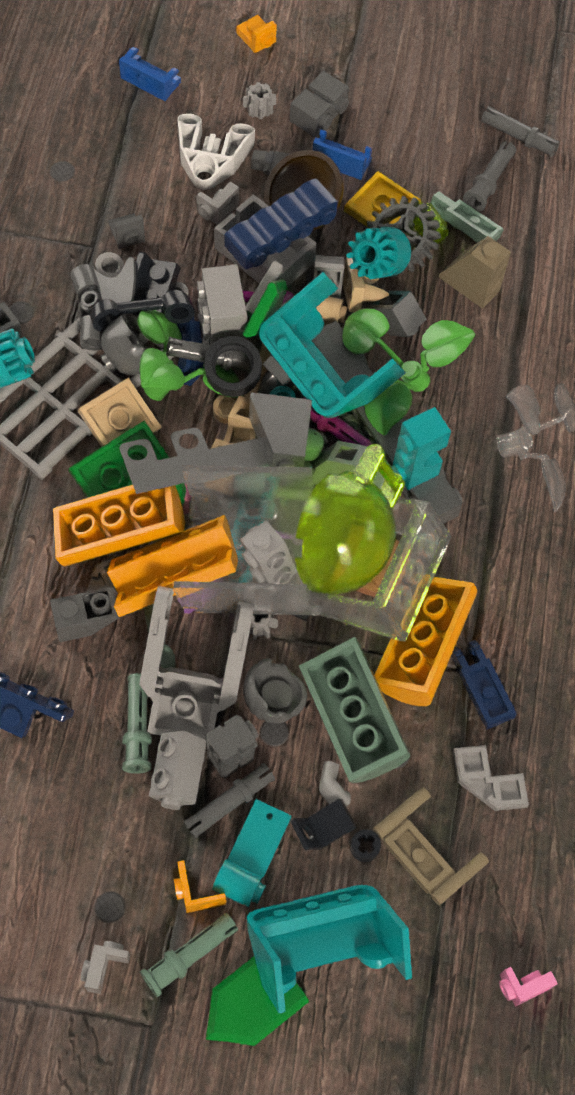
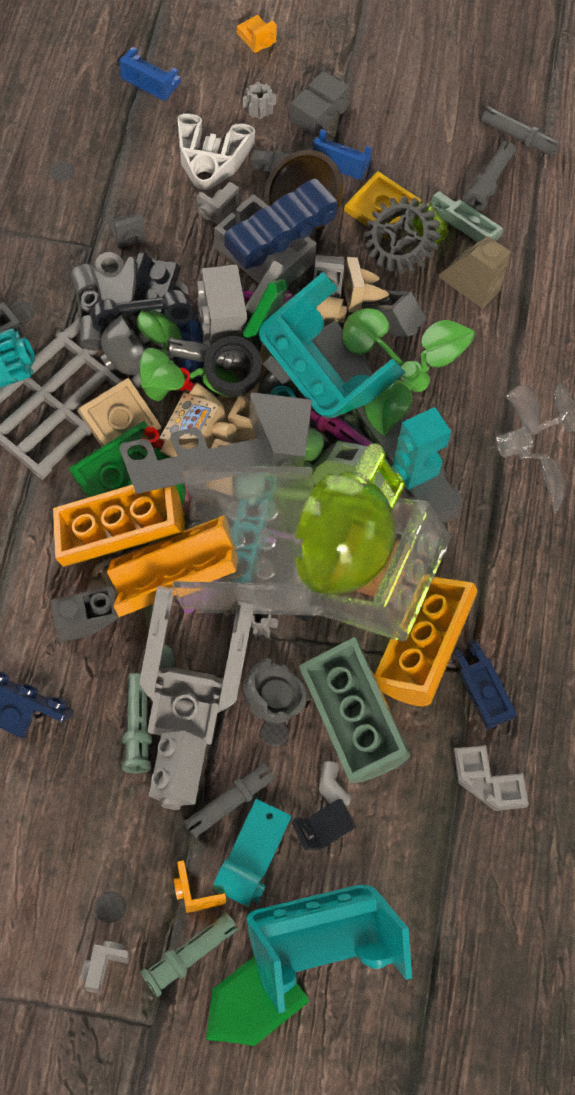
dark grey brick [207,715,259,779] -> none
light grey brick [240,520,297,591] -> none
teal gear [346,227,411,280] -> none
black bush [350,829,381,863] -> none
dark tan plate [373,787,489,906] -> none
bright pink bracket [499,967,558,1007] -> none
none -> tan torso [141,368,237,457]

